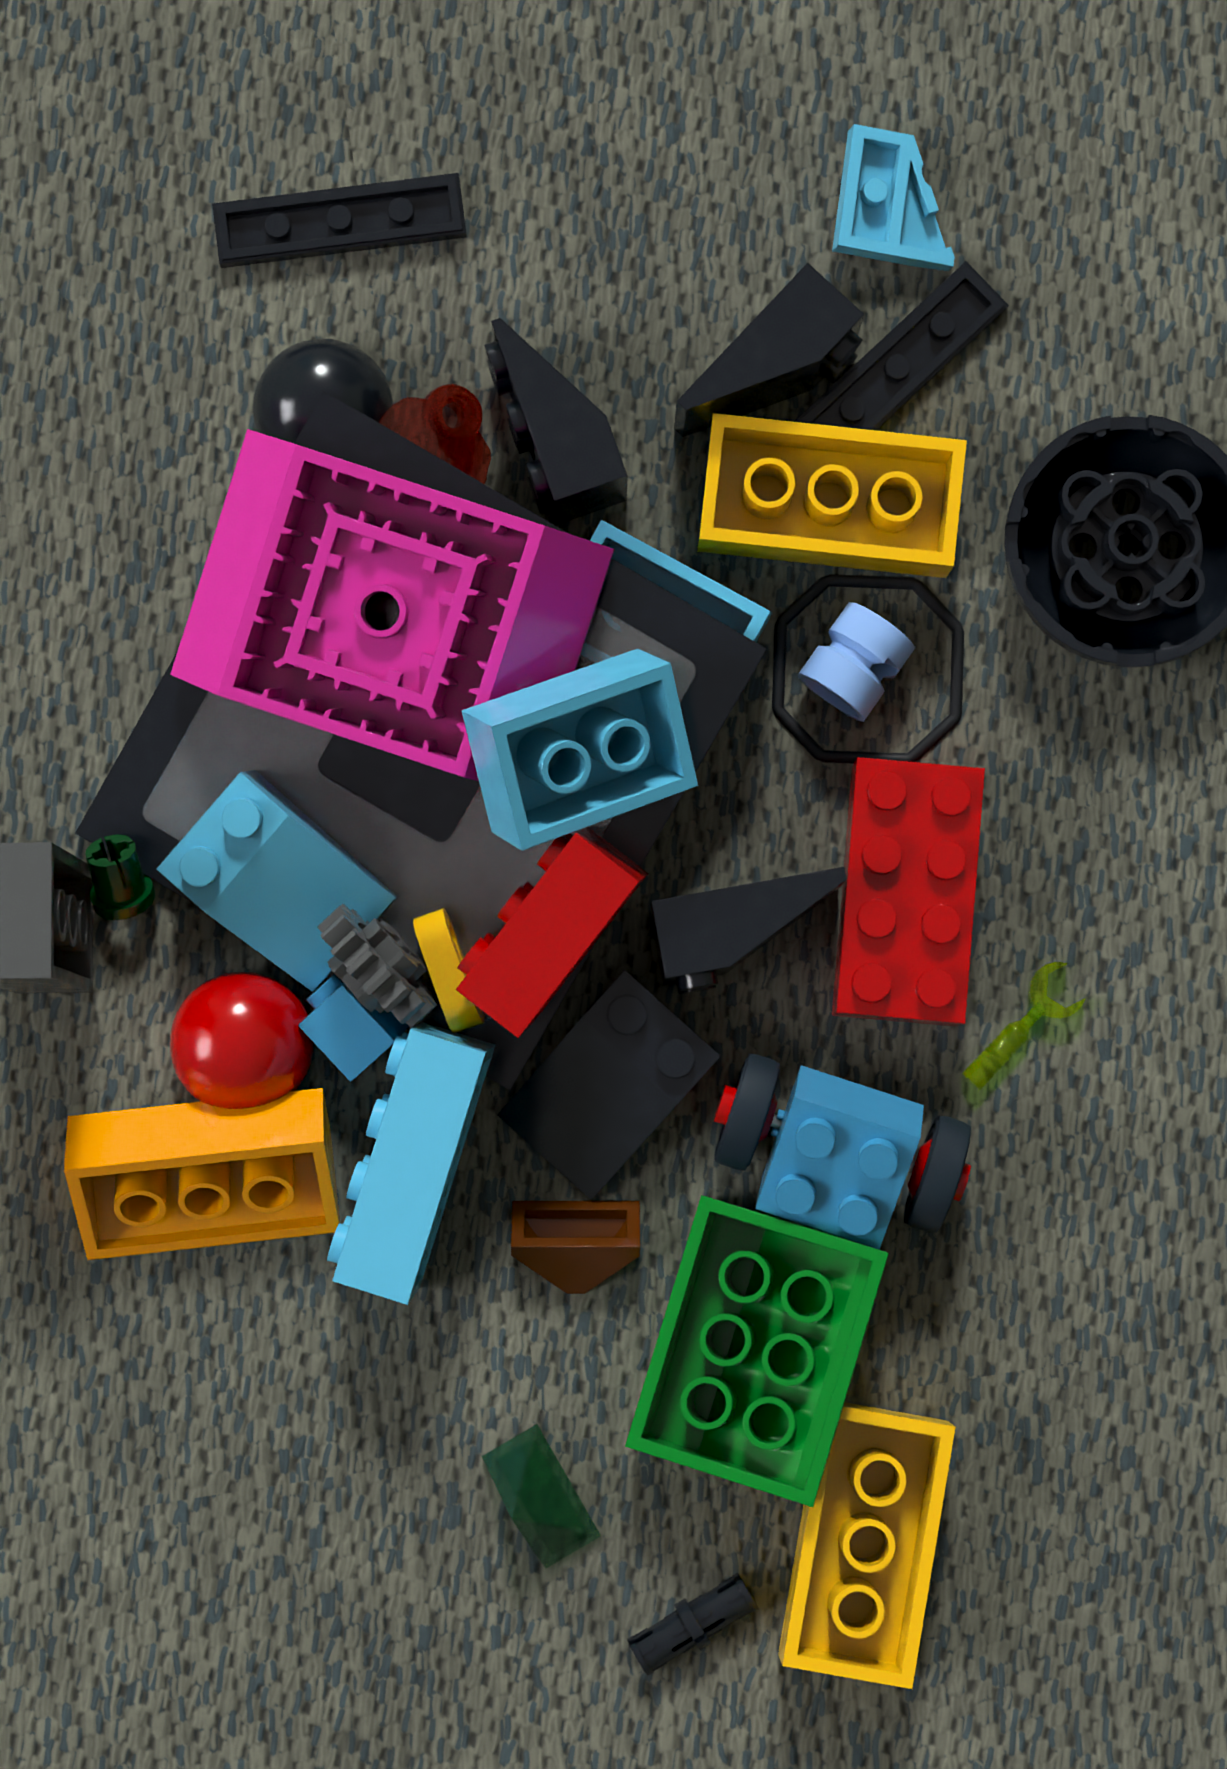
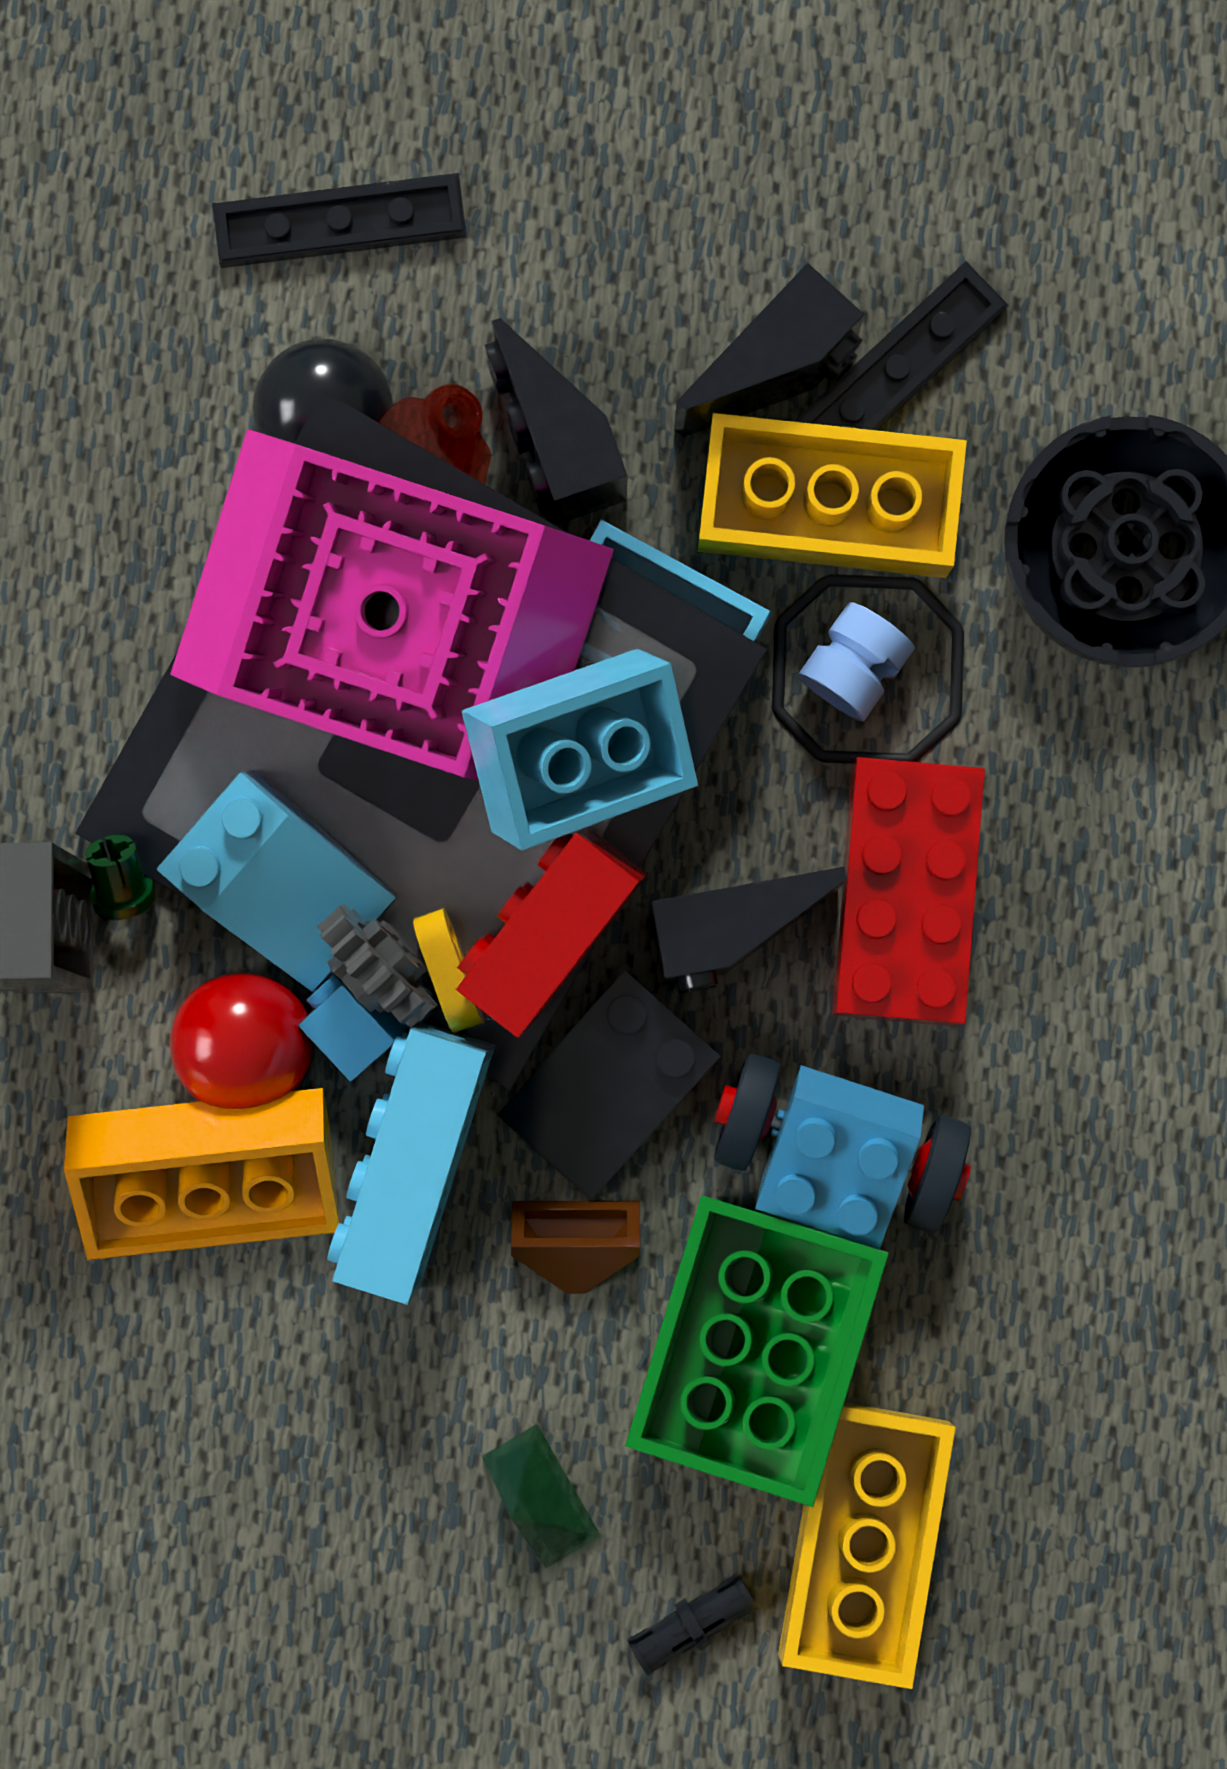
medium azure wing [832,124,955,271] -> none
clear neon green piece [962,962,1086,1090] -> none

